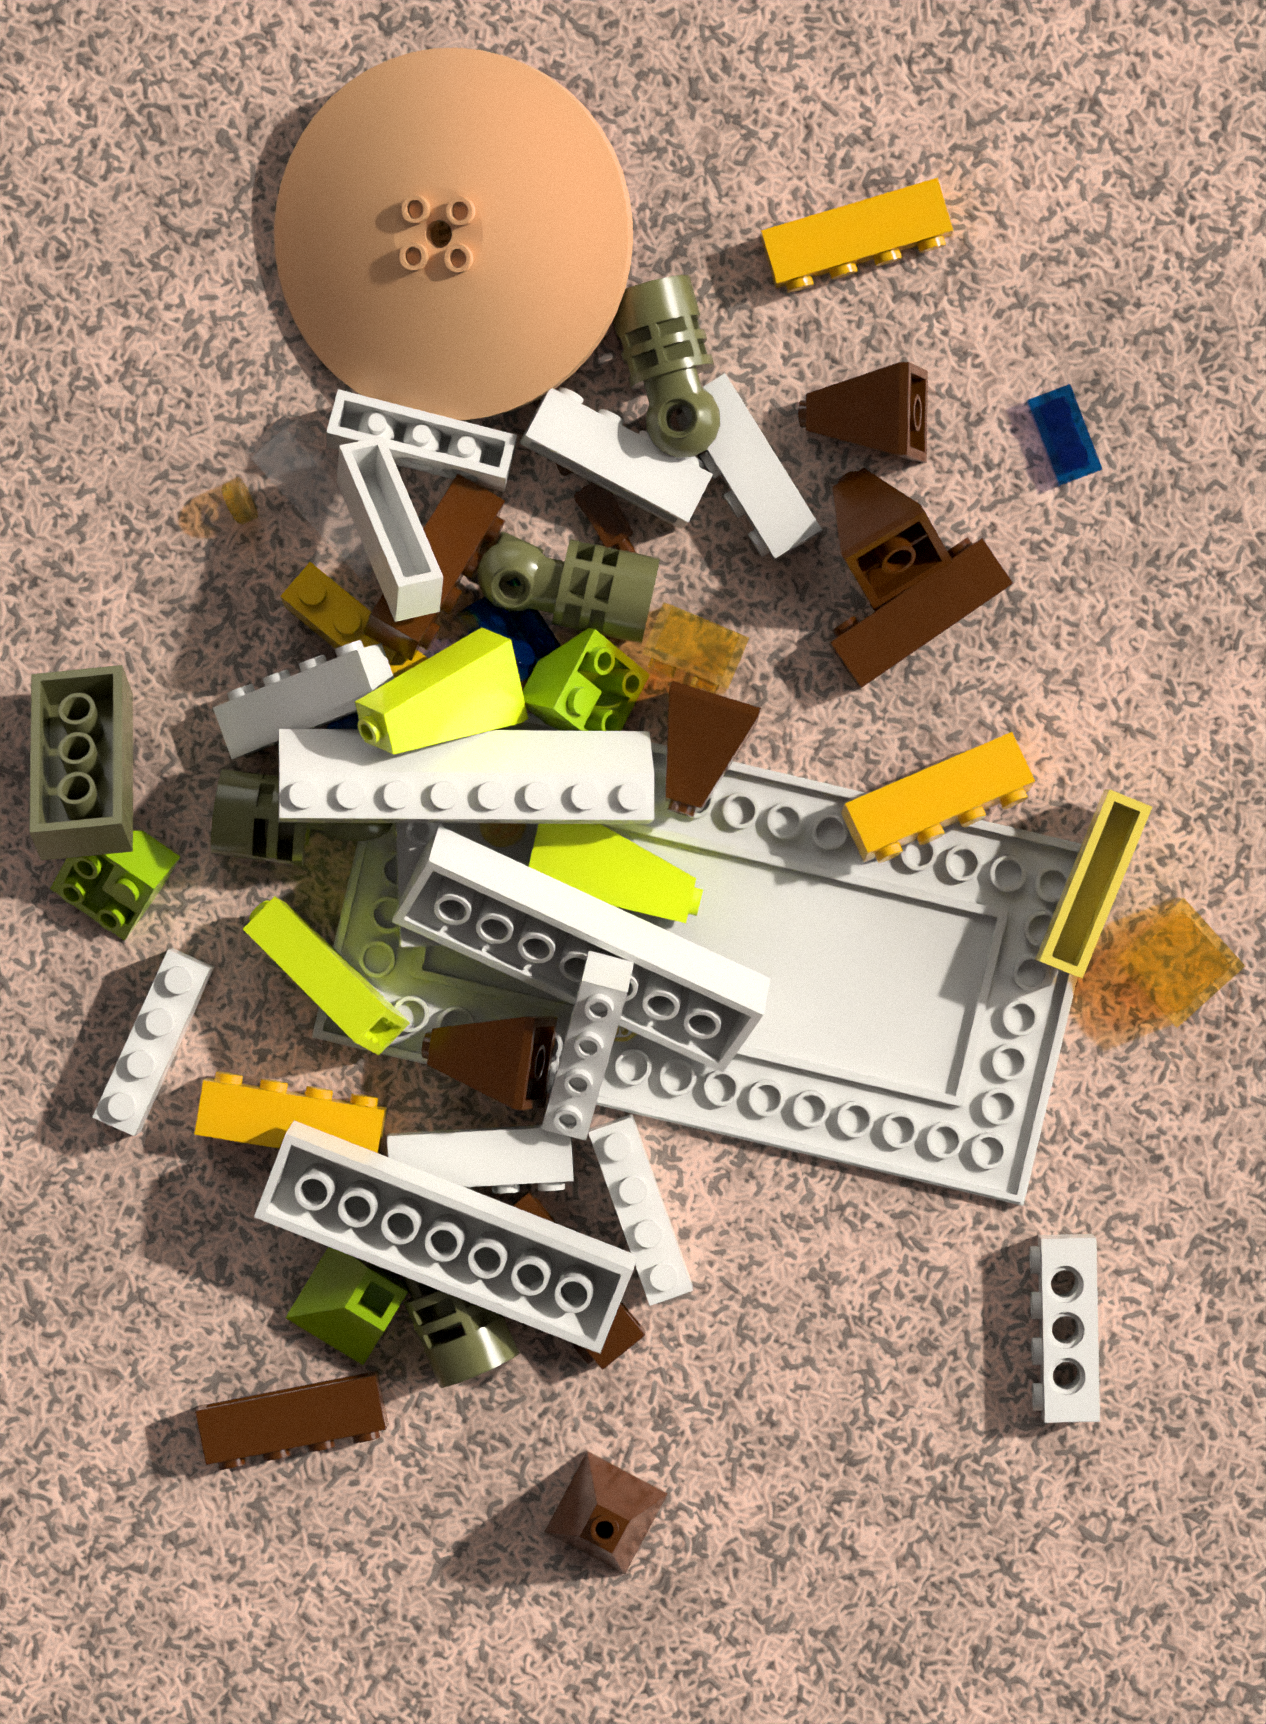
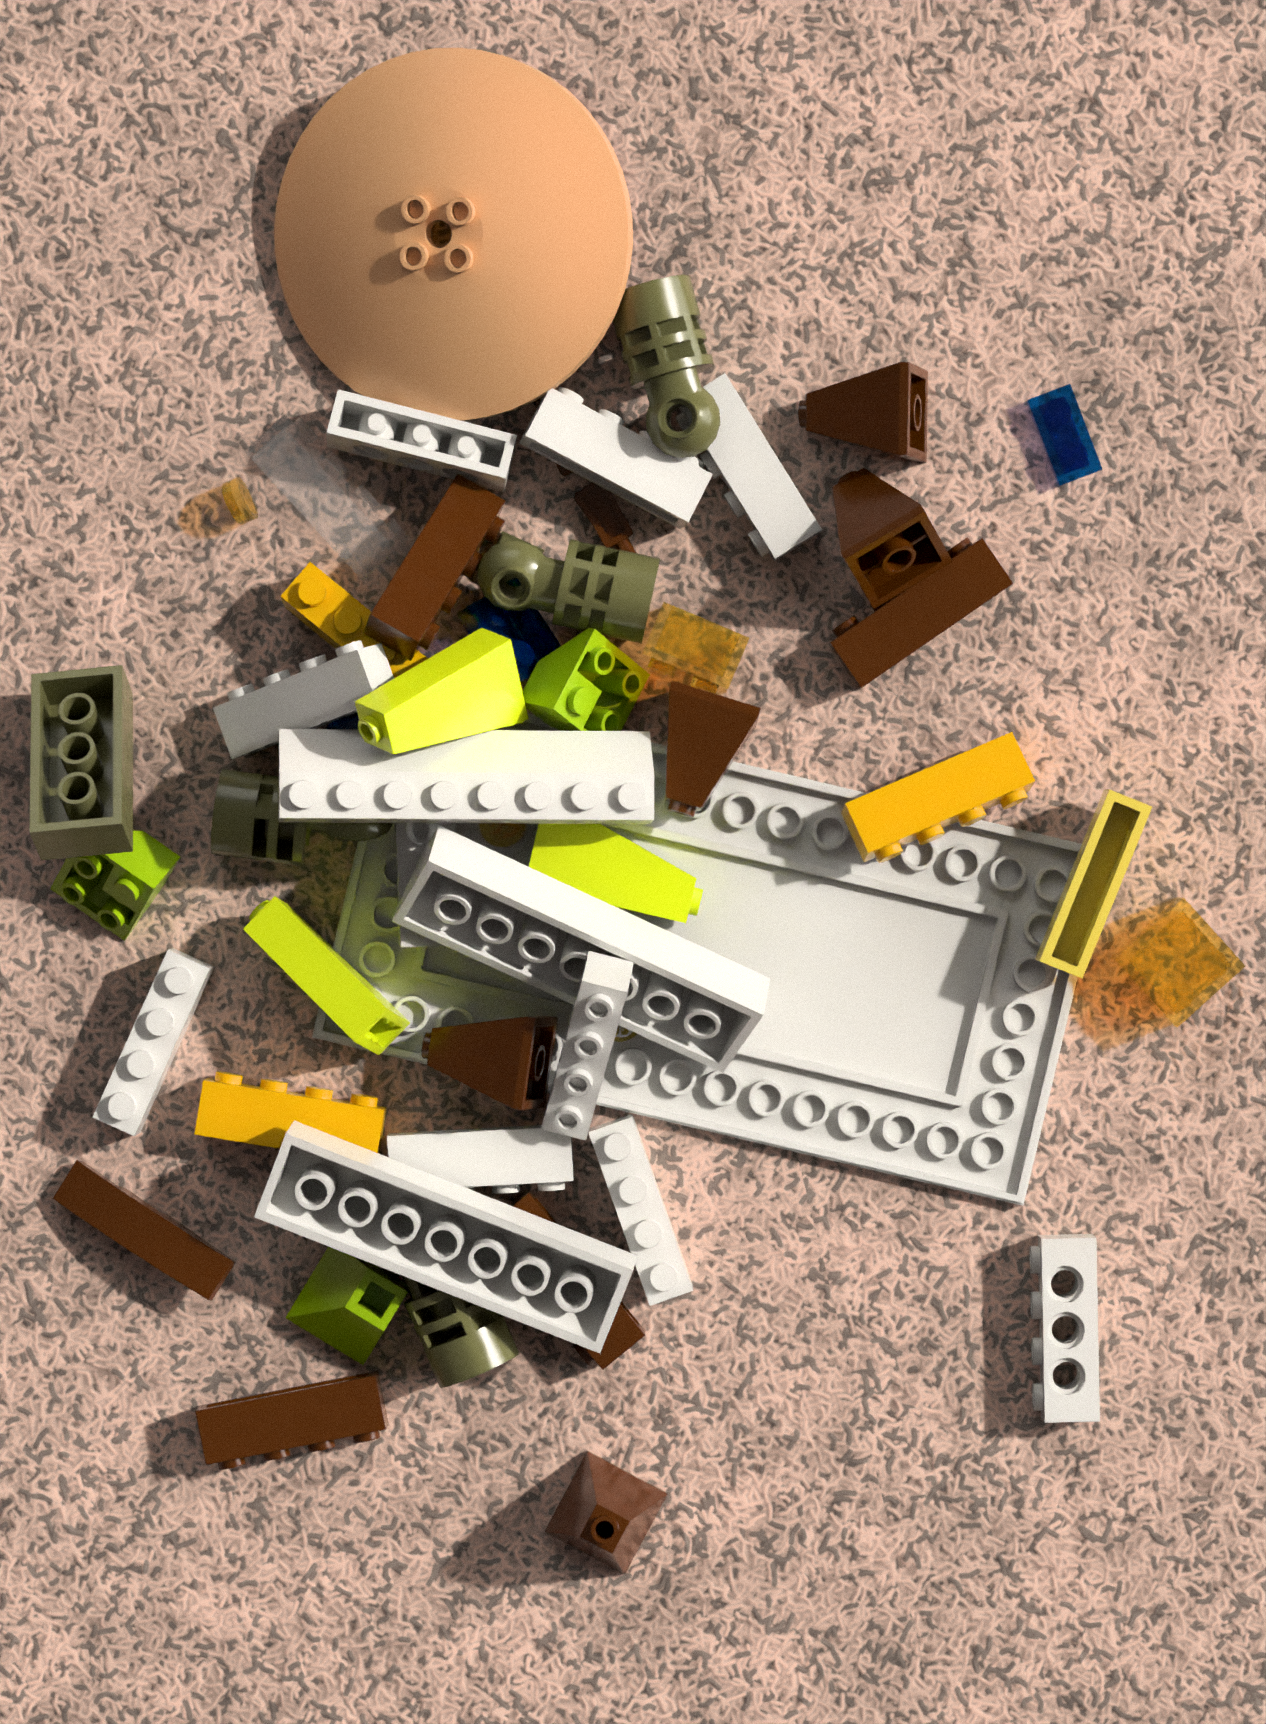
white brick [337,436,443,622] -> none
yellow brick [760,177,954,293] -> none
none -> reddish brown slope [52,1160,236,1301]

